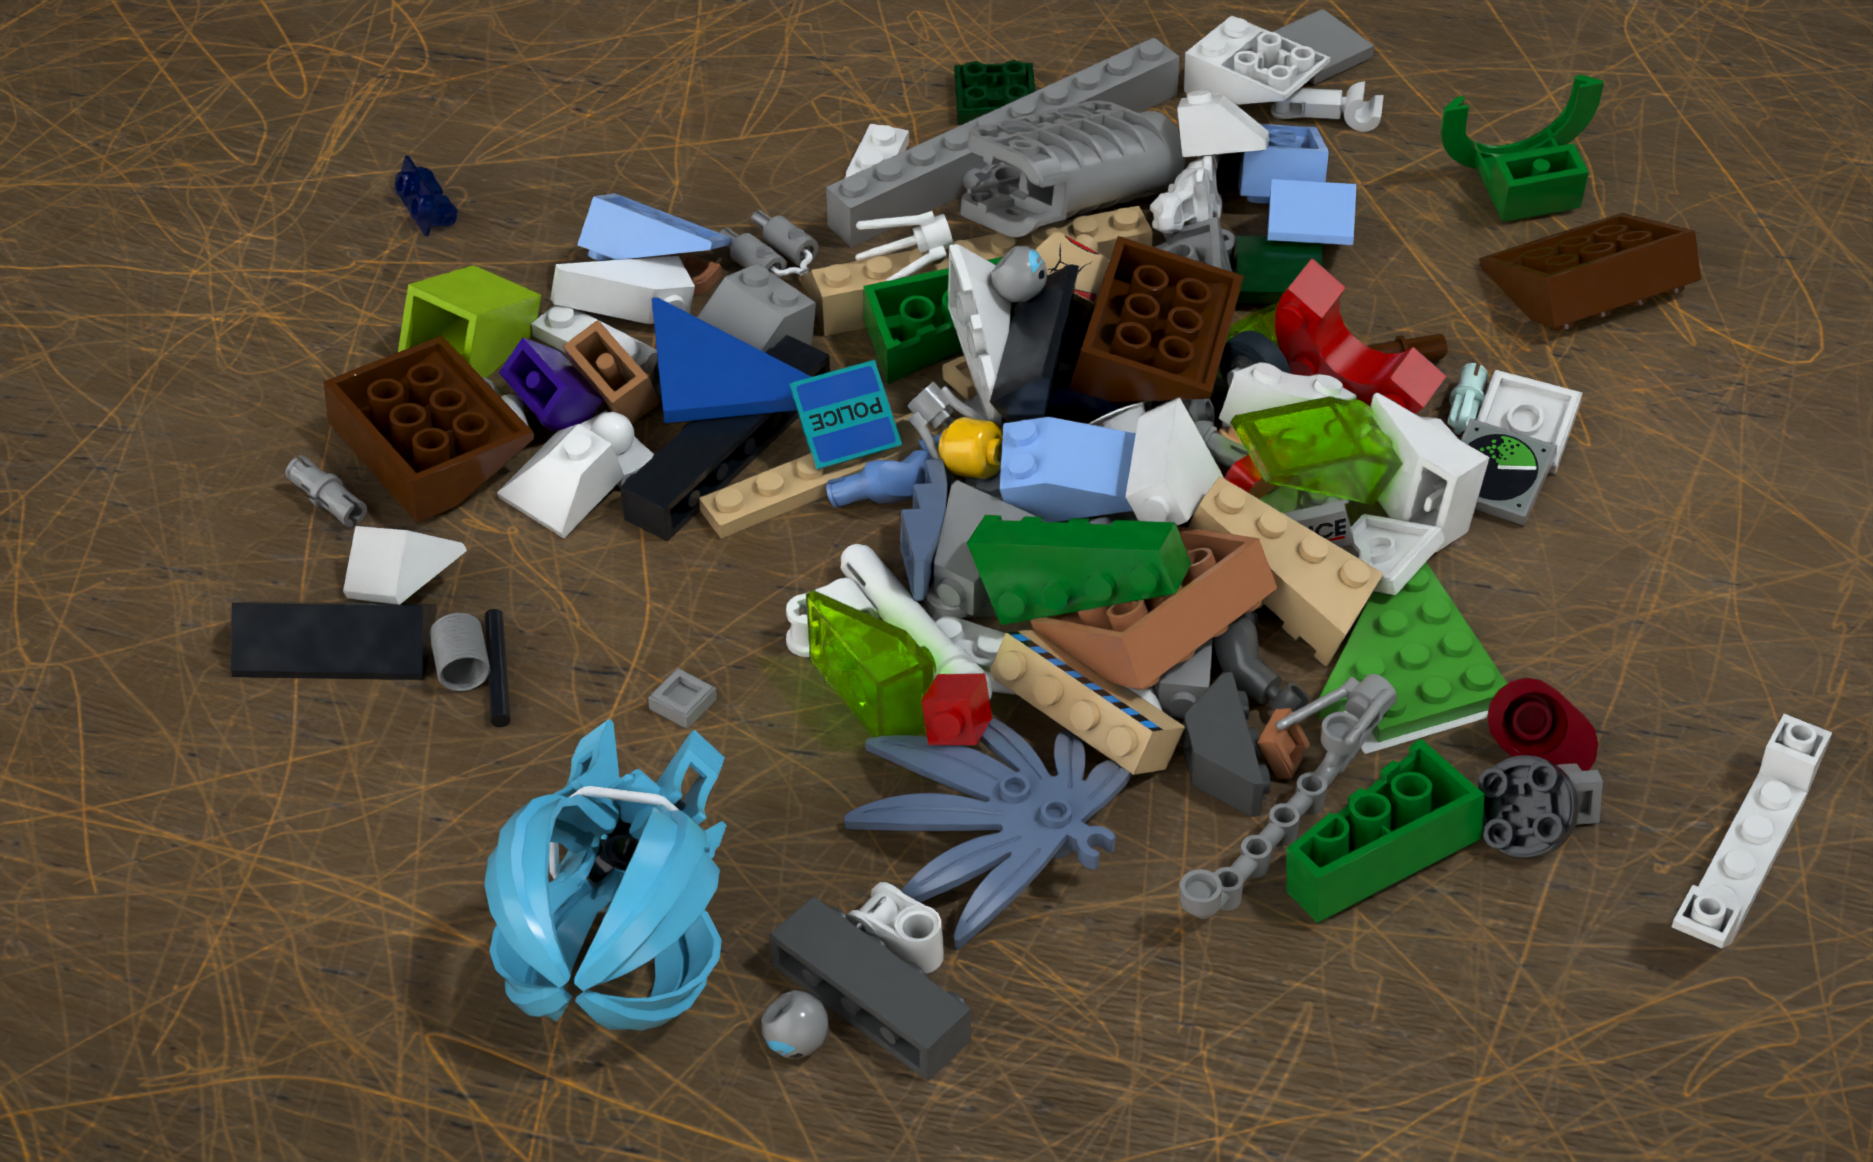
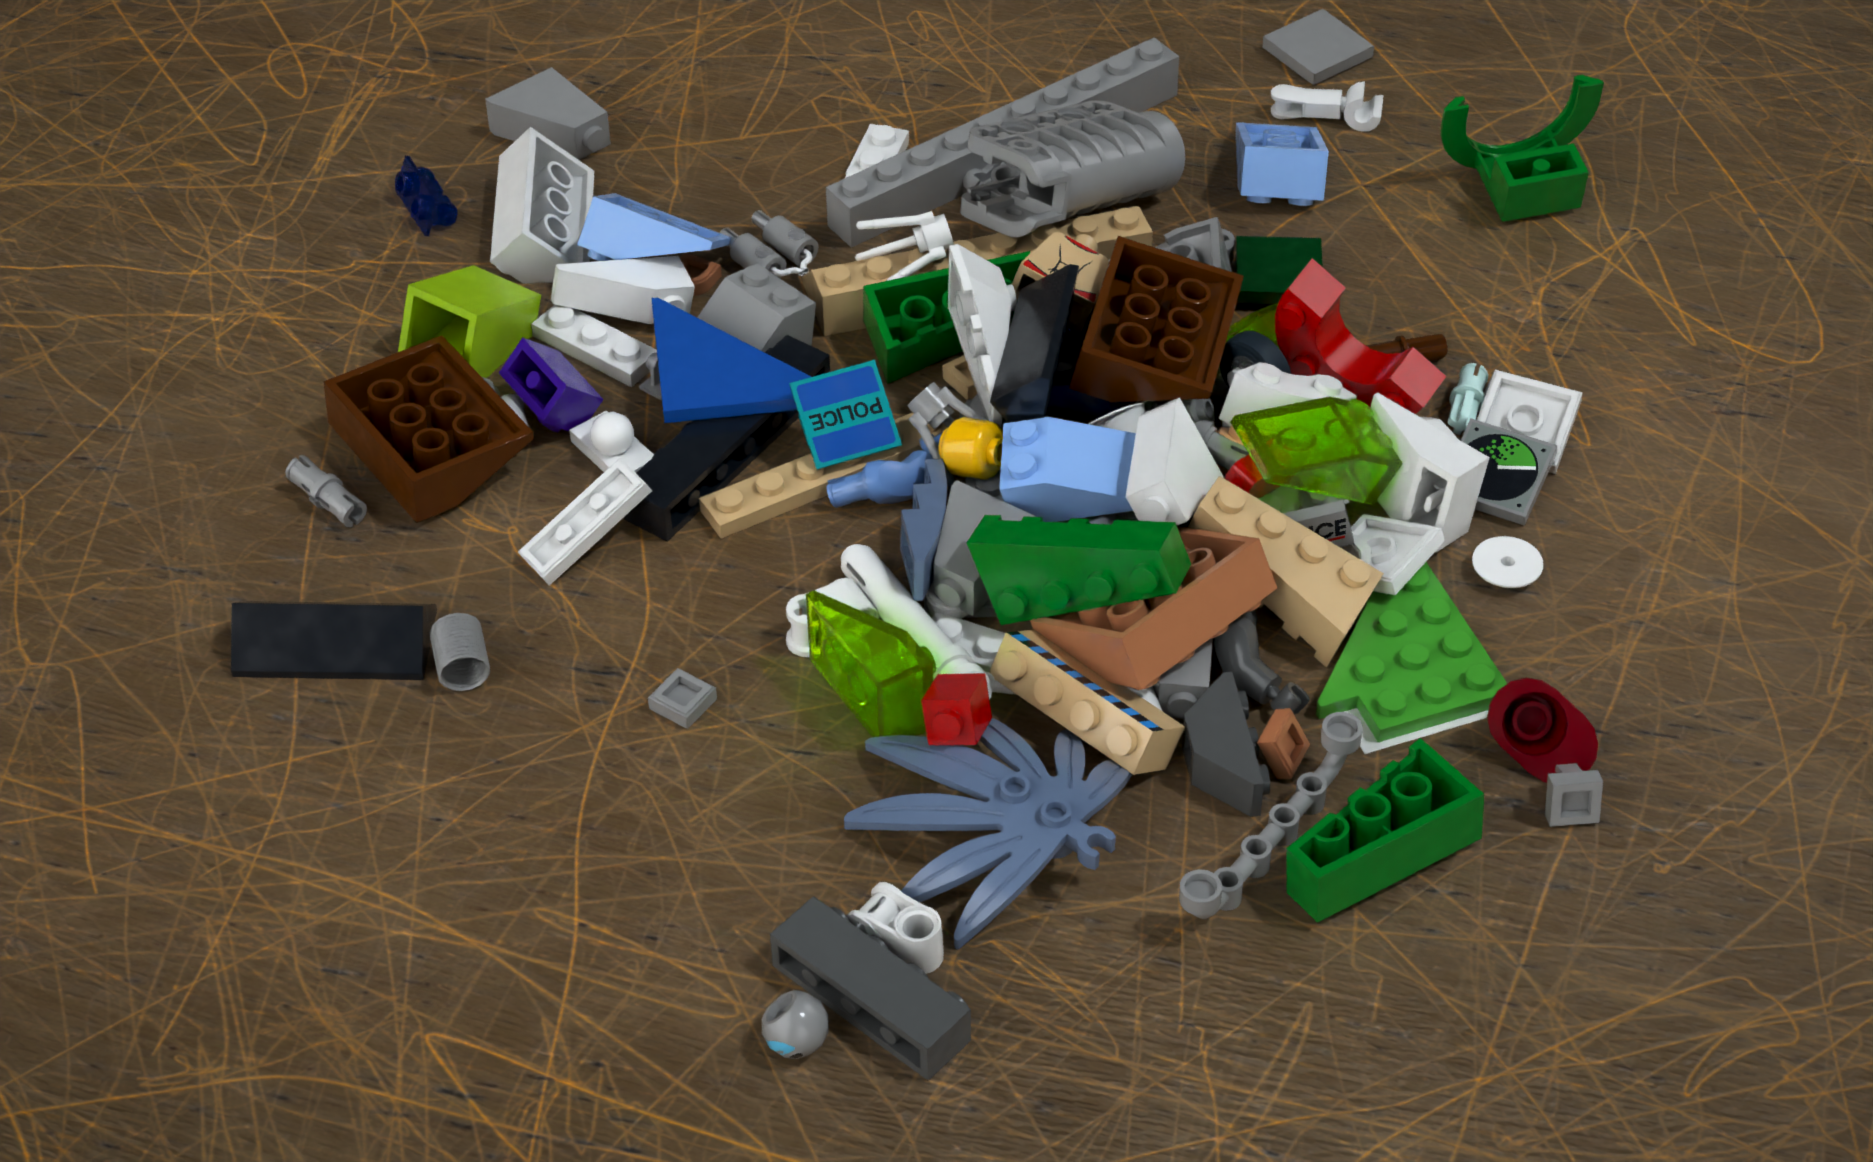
white slope [343,526,467,605] -> none
black bar [484,609,511,727] -> none
medium azure piece [484,719,726,1031] -> none
white slope [497,424,624,538] -> none
medium nougat brick [563,320,661,424] -> none
dark green tile [954,60,1036,125] -> none
light grey piece [991,246,1047,302] -> none
white animal [1150,154,1223,234] -> none
white wedge [1177,90,1270,157] -> none
white slope [1184,15,1330,105] -> none
light blue slope [1268,179,1356,245] -> none
light grey plant [1276,674,1397,774] -> none
black tile [1478,755,1579,859] -> none
reddish brown slope [1479,213,1701,331] -> none
white slope [1672,714,1832,948] -> none
none -> light grey slope [485,67,611,160]
none -> white slope [490,127,594,284]
none -> white tile [518,458,652,586]
none -> white piece [1472,536,1543,588]

